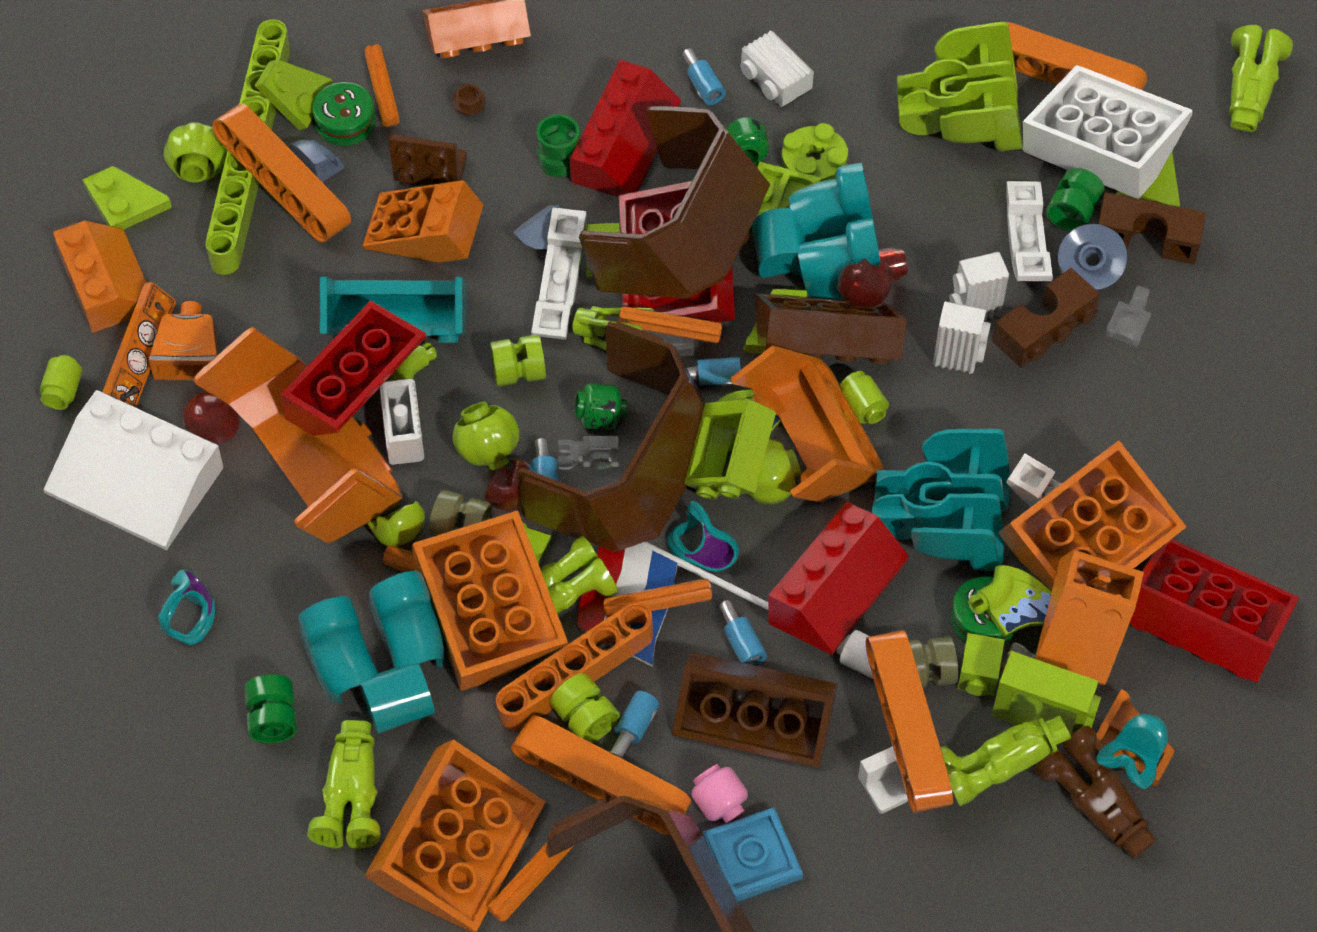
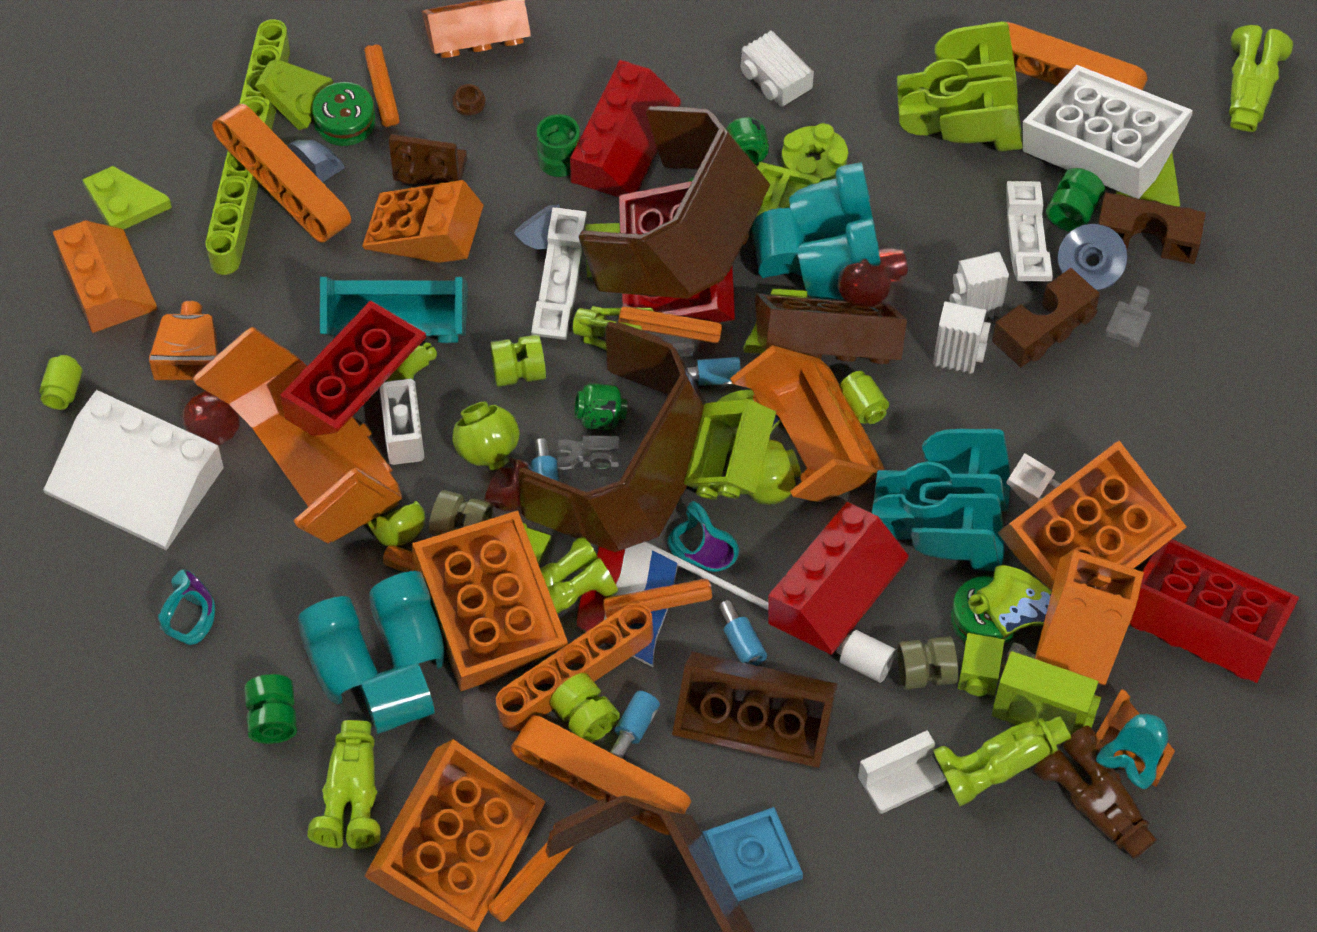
orange tile [102,282,176,408] -> none
lime plant [164,122,228,183] -> none
dark azure piece [682,48,726,105] -> none
bright pink head [691,764,748,823] -> none
orange beam [865,630,953,813] -> none

